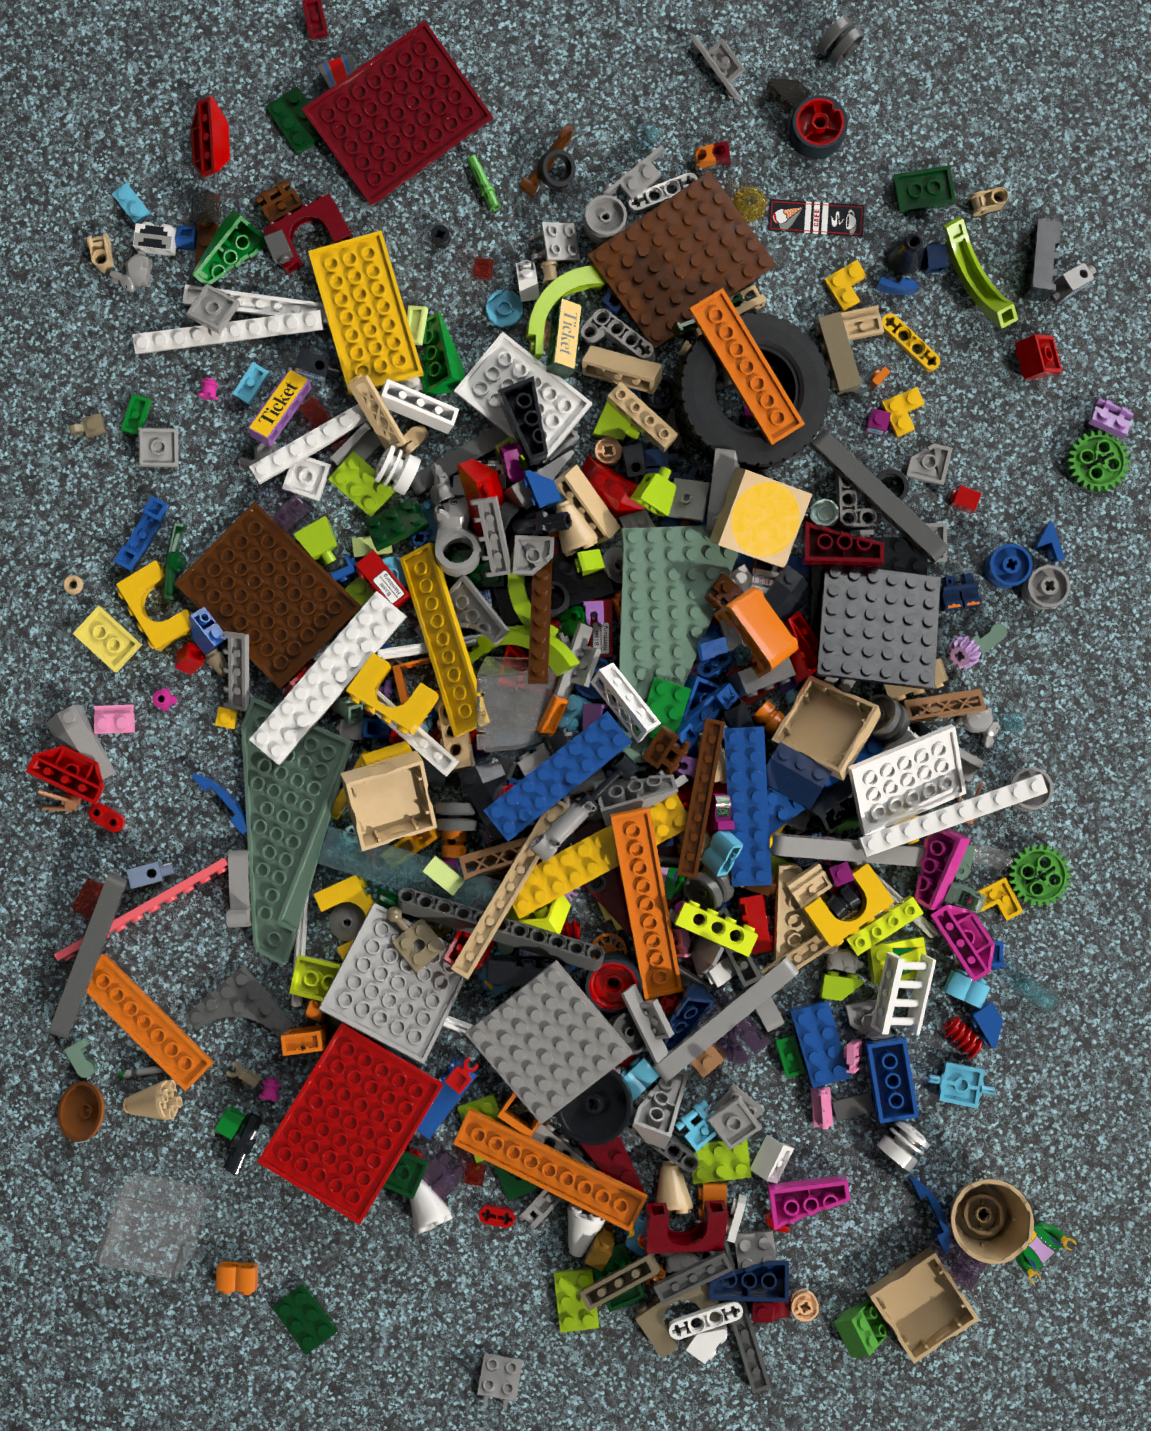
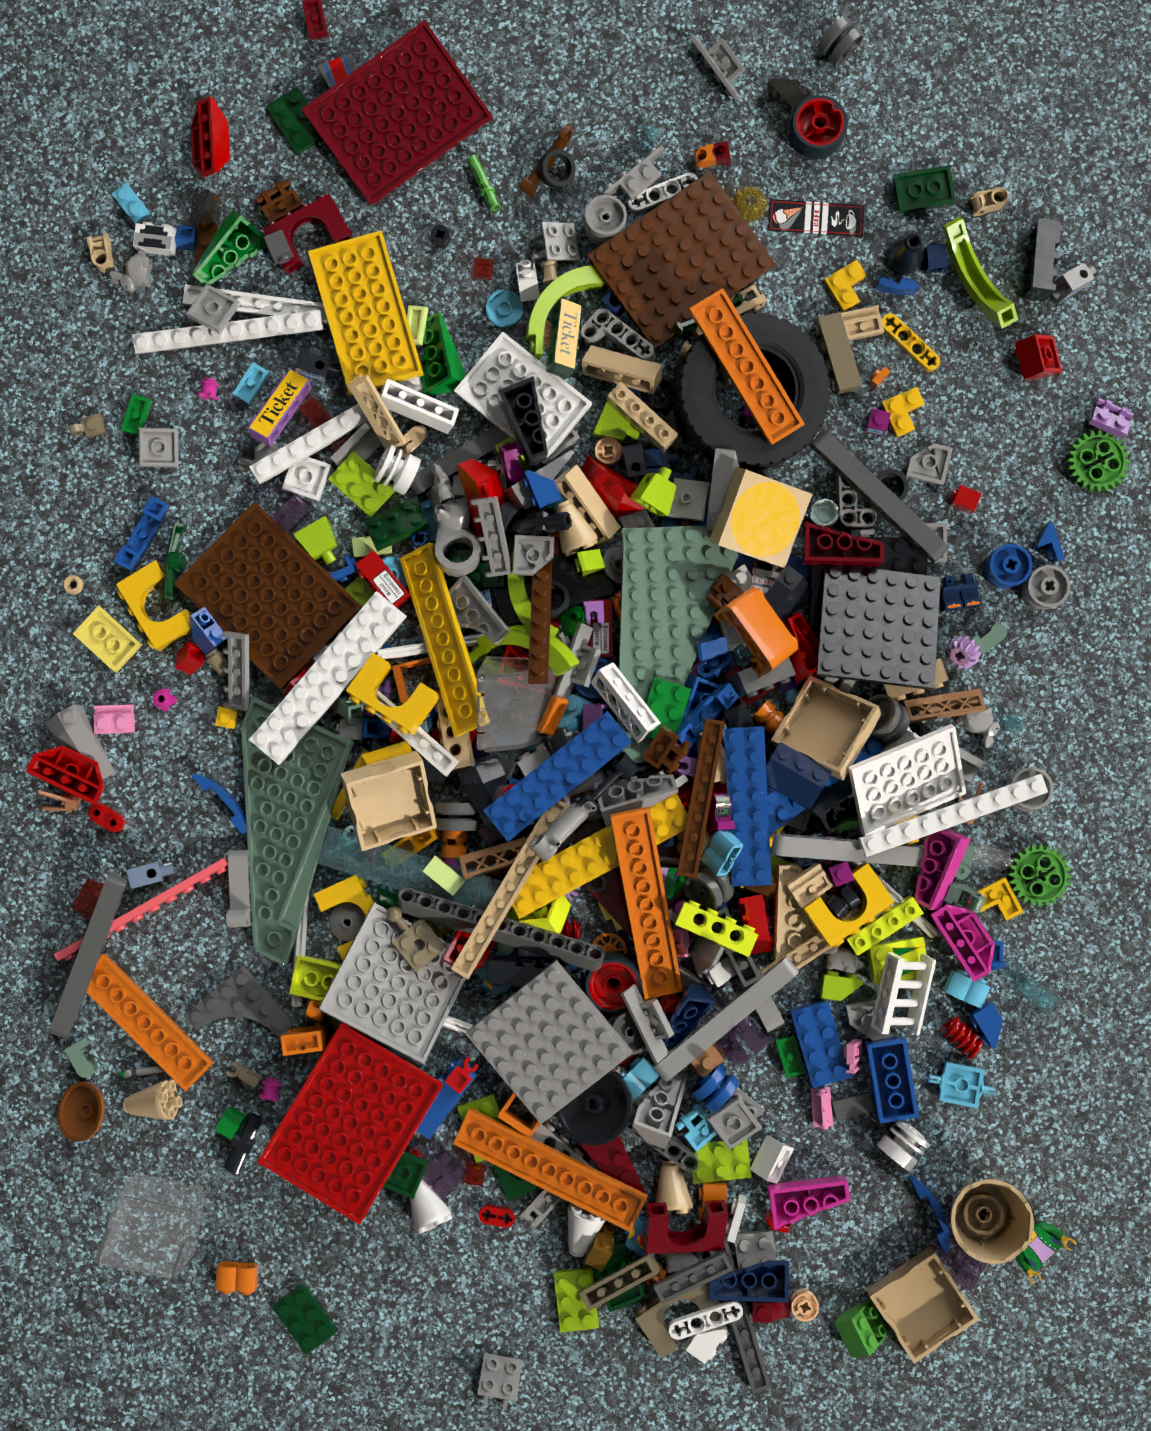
none -> blue wheel [690,1064,740,1113]

